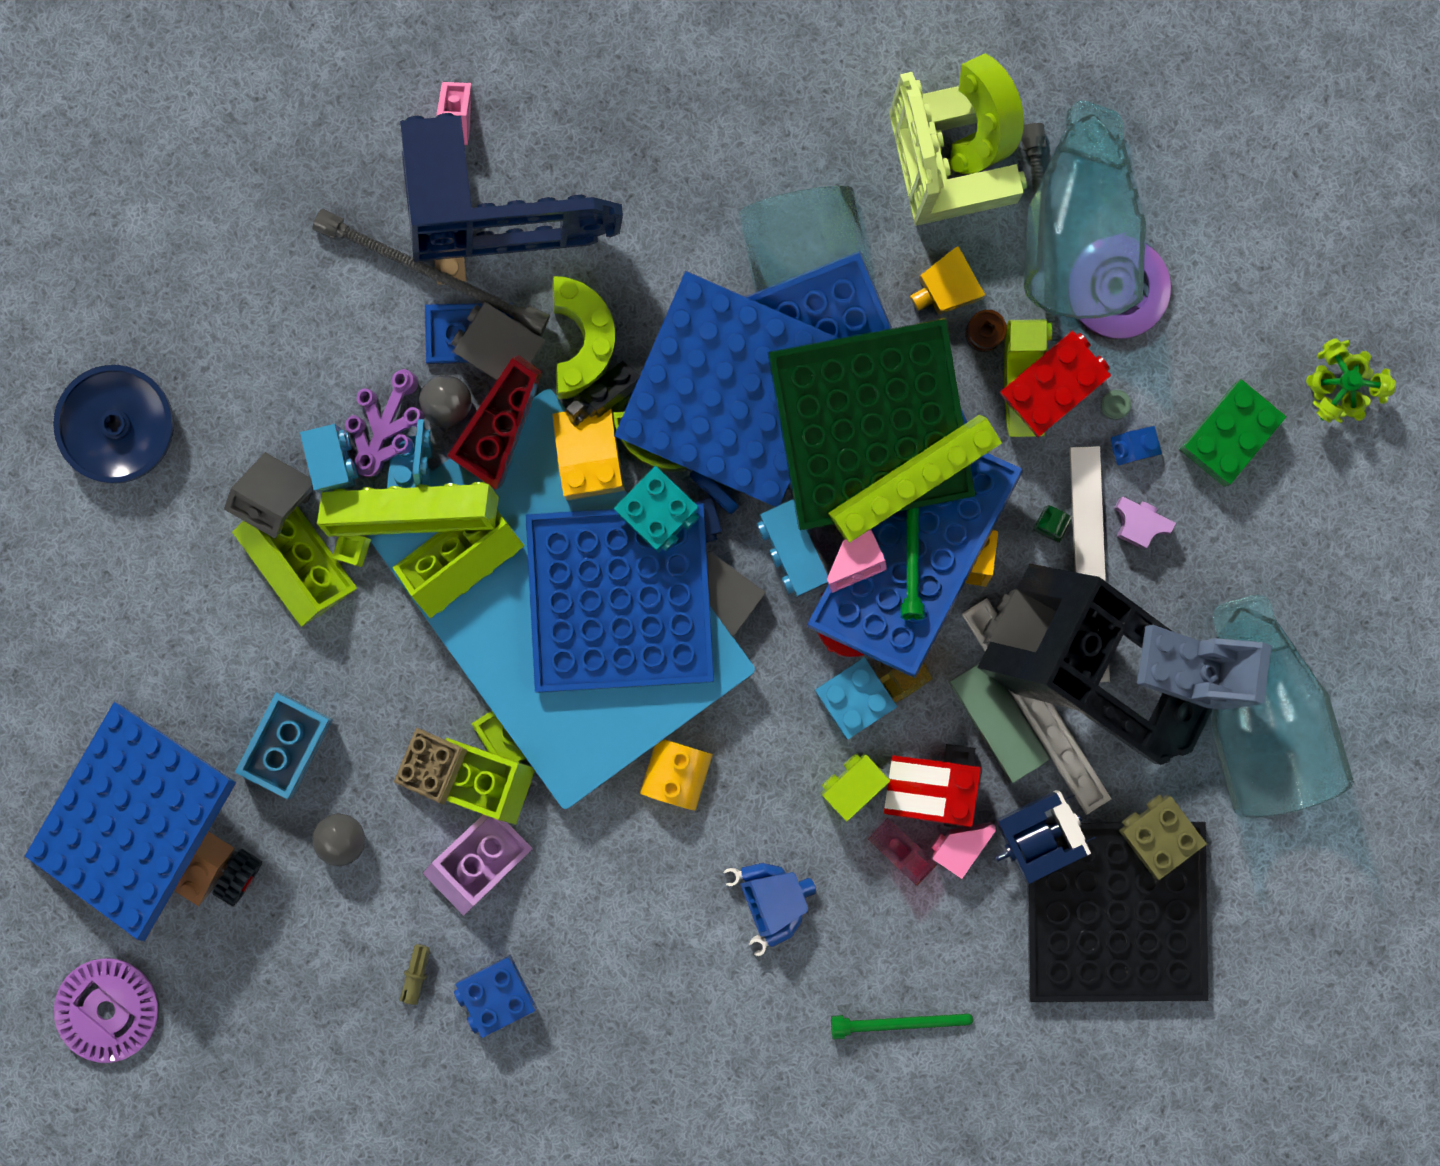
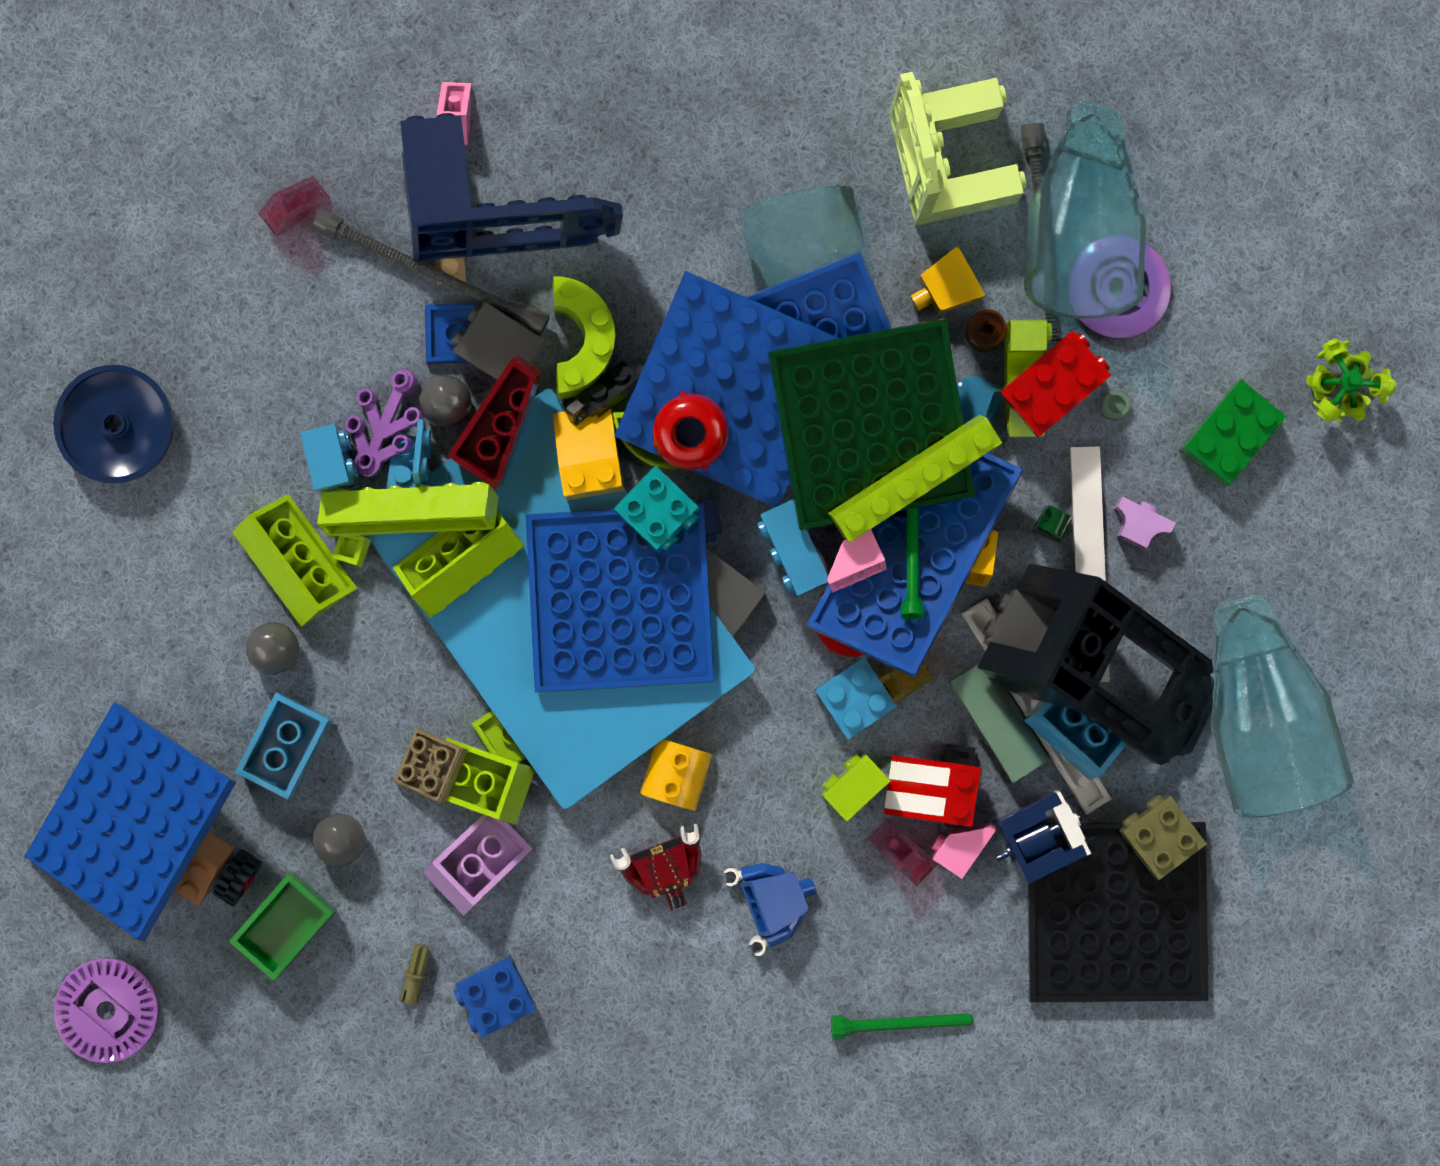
dark grey panel [224,452,313,538] -> none
blue tile [690,471,739,514] -> none
lime brick [950,53,1024,174] -> none
blue bracket [1111,426,1162,466] -> none
sand blue bracket [1137,625,1272,710] -> none
none -> green piece [229,871,337,981]
none -> dark grey piece [246,622,299,675]
none -> clear pink slope [258,175,330,236]
none -> dark red torso [610,824,702,910]
none -> red piece [652,391,729,471]
none -> dark azure slope [957,375,1004,426]
none -> dark azure brick [1024,701,1126,780]

